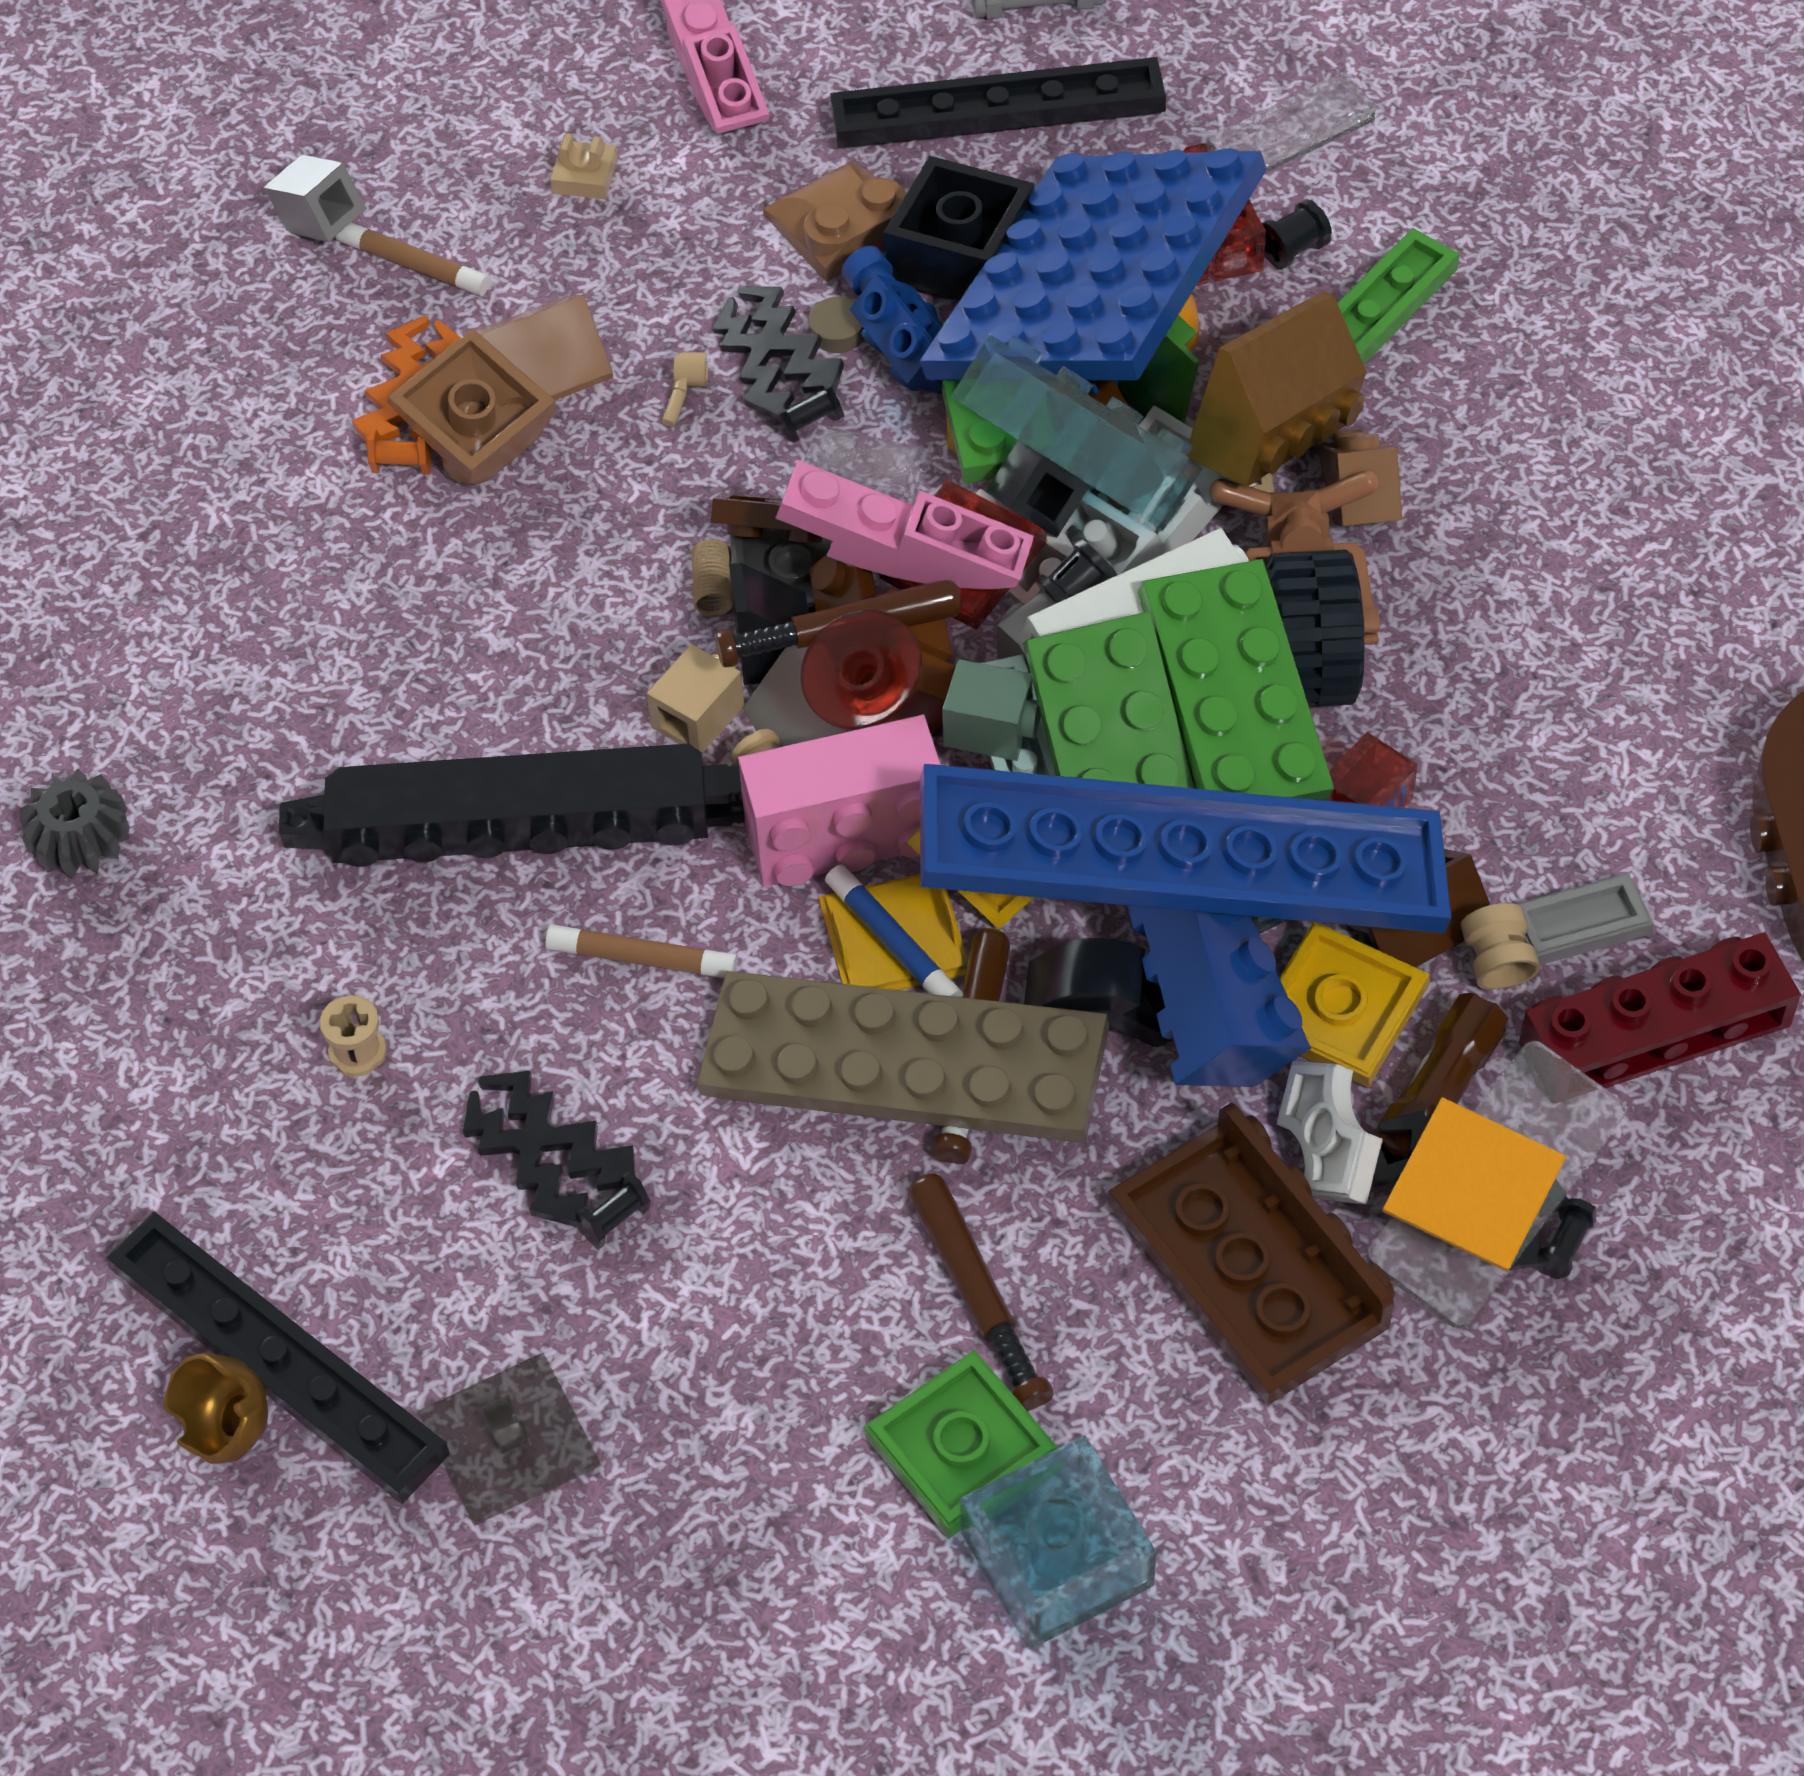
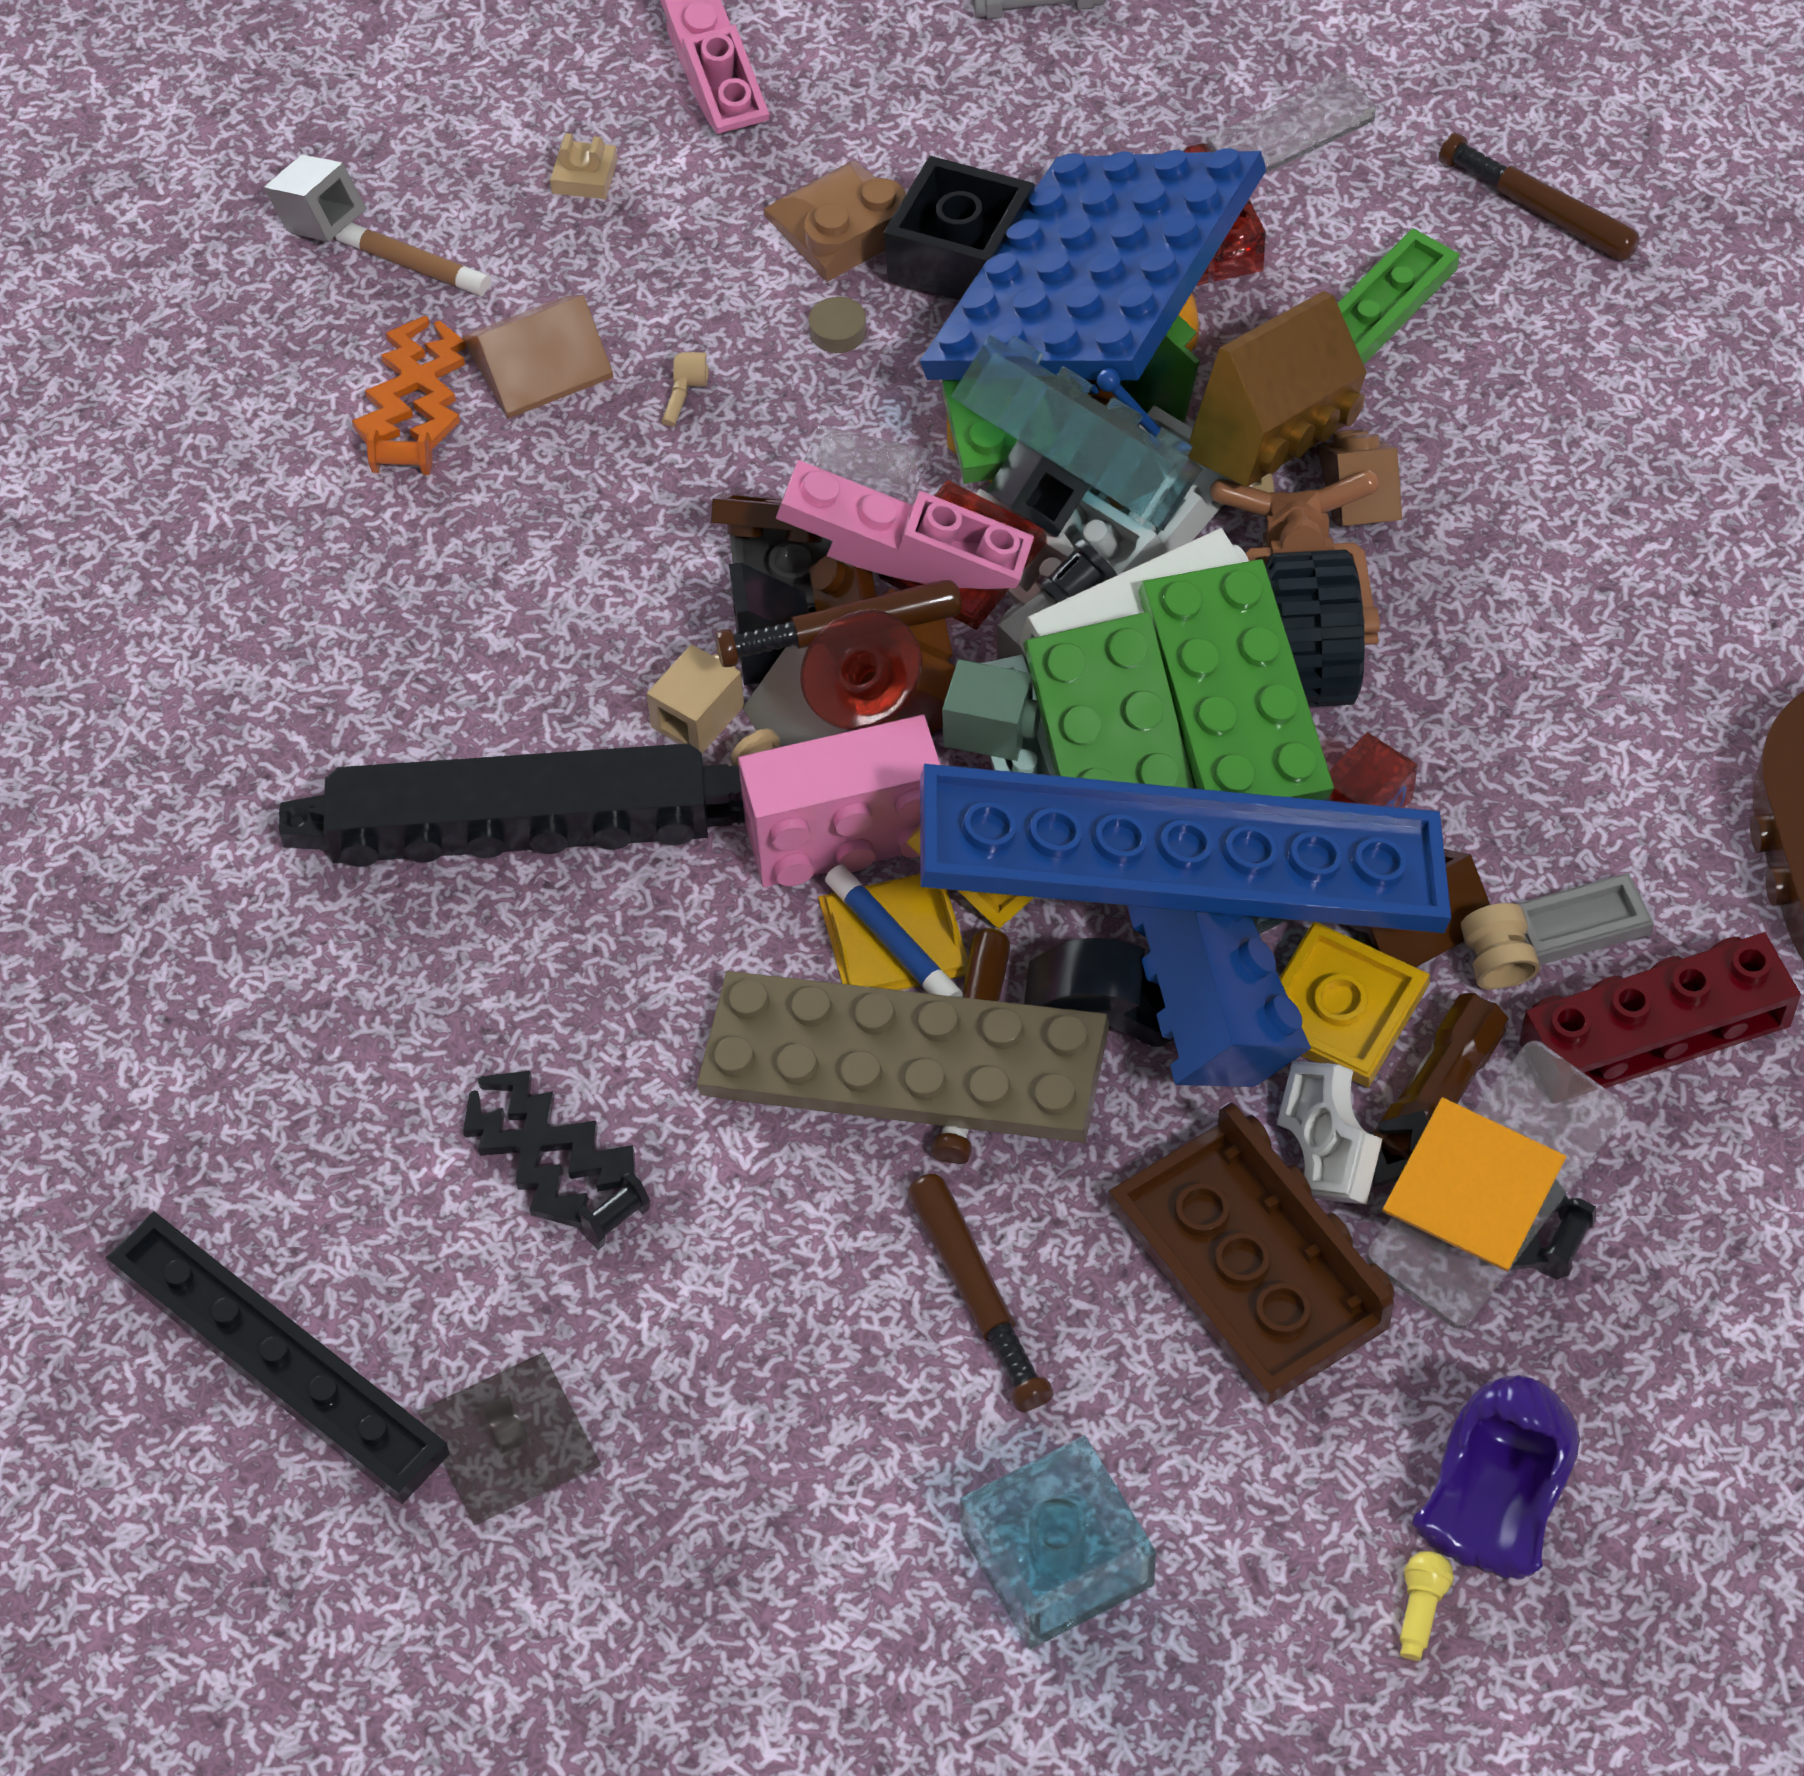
dark grey gear [20,768,130,879] -> none
pearl gold hair [163,1353,268,1464] -> none
tan bush [319,995,387,1077] -> none
medium nougat slope [388,328,556,485] -> none
medium nougat bar [545,924,738,978] -> none
tan piece [691,539,733,616] -> none
black piece [713,286,845,443] -> none
black plate [830,57,1166,148] -> none
blue brick [842,246,943,394] -> none
bright green plate [864,1349,1060,1539] -> none
black bush [1256,199,1332,270] -> none
none -> blue hinge [1097,368,1174,453]
none -> light yellow piece [1399,1551,1454,1661]
none -> dark purple piece [1412,1375,1580,1580]
none -> reddish brown piece [1438,132,1639,261]

